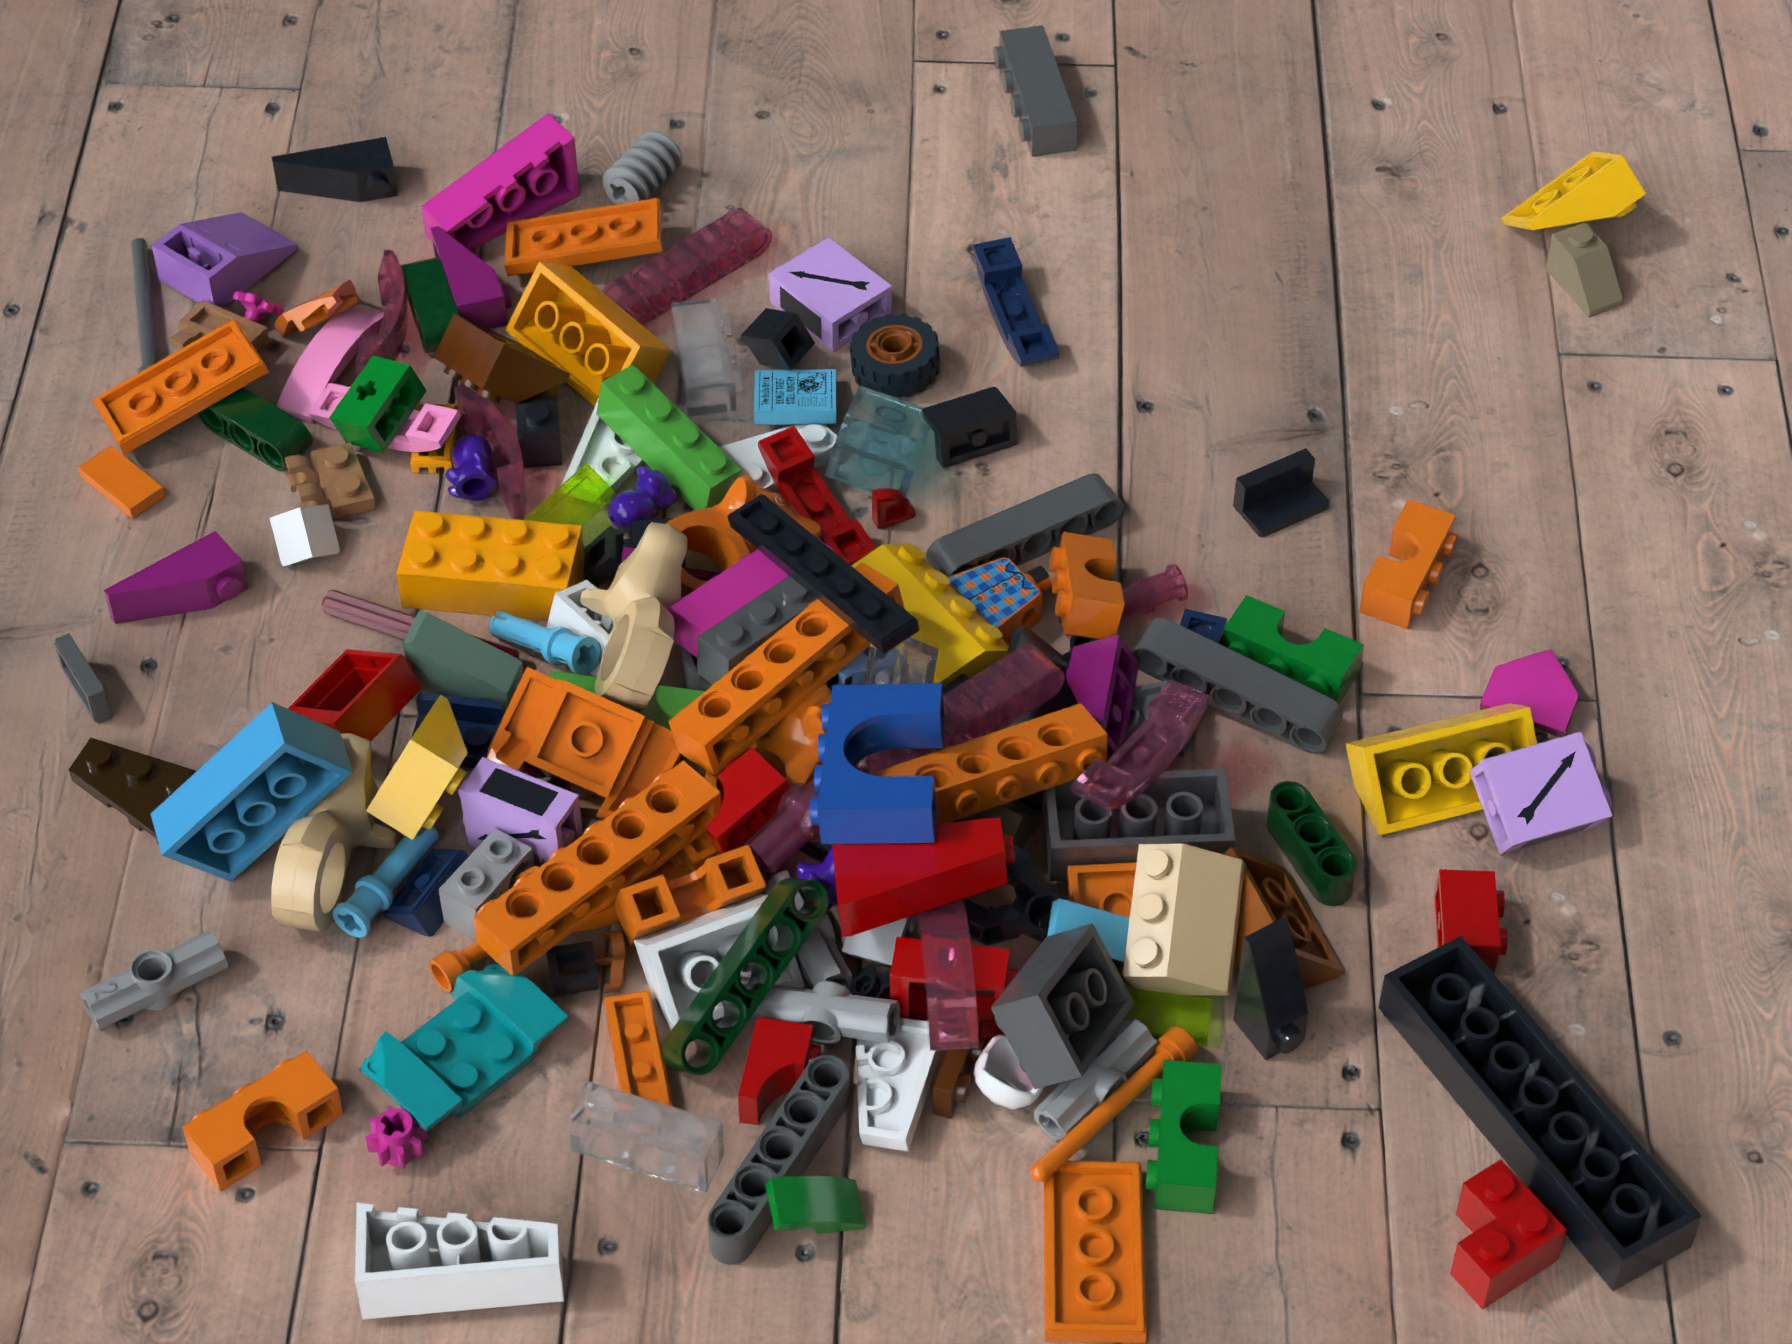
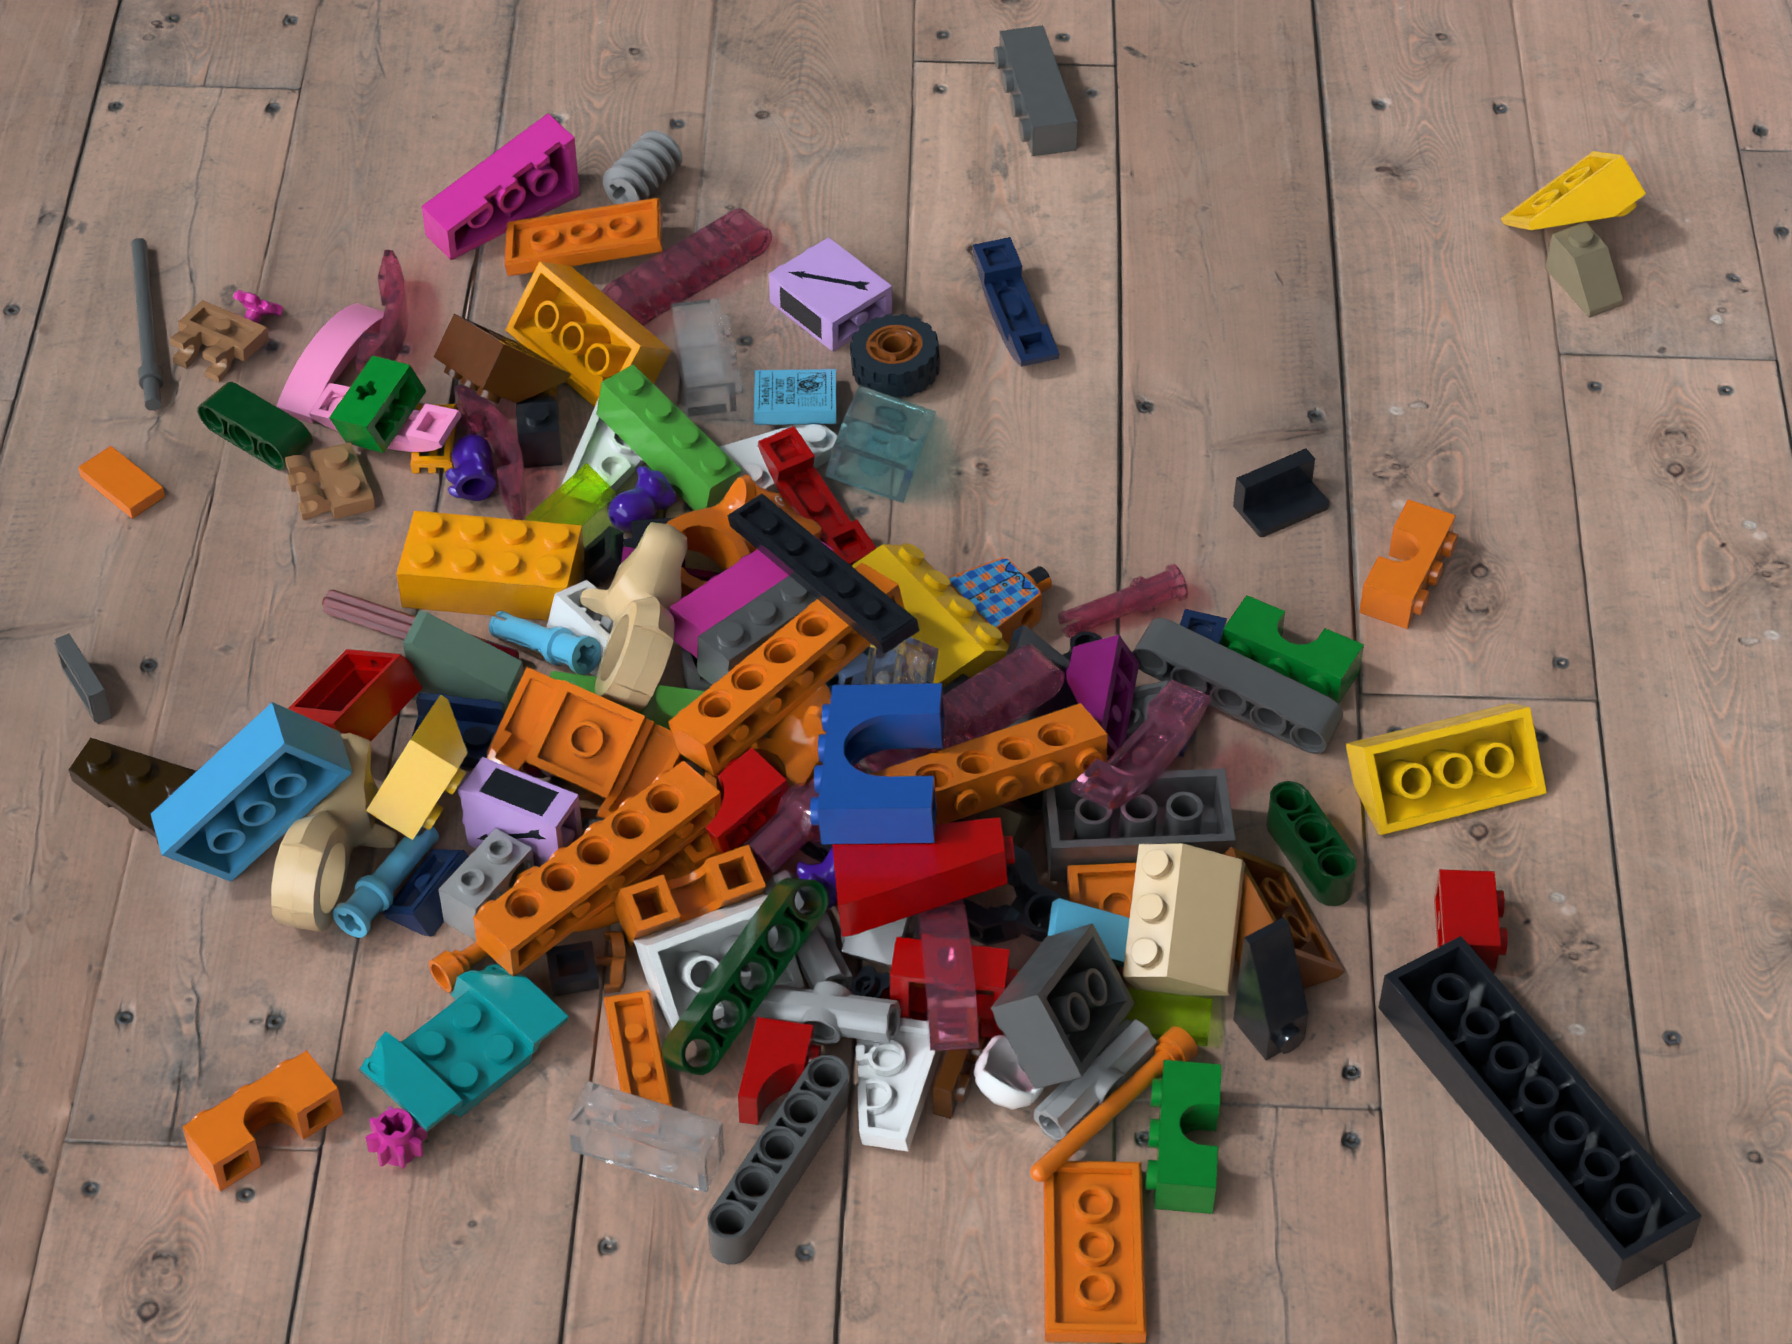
light grey piece [80,931,229,1030] -> none
orange tile [92,319,269,454] -> none
magenta slope [104,531,248,624] -> none
medium lavender slope [152,212,298,308] -> none
white panel [270,504,340,566] -> none
black slope [272,137,398,202] -> none
orange slope [274,280,361,338] -> none
white wedge [355,1203,564,1320] -> none
dark green beam [400,257,459,353] -> none
magenta slope [431,226,512,329] -> none
black brick [741,308,815,370] -> none
green slope [765,1176,866,1234] -> none
red tile [872,488,916,529] -> none
black panel [922,387,1018,468] -> none
dark grey beam [926,473,1124,577] -> none
orange arch [1049,532,1125,639] -> none
red brick [1450,1159,1567,1310] -> none
lavender brick [1469,732,1613,855] -> none
dark pink slope [1480,649,1579,737] -> none

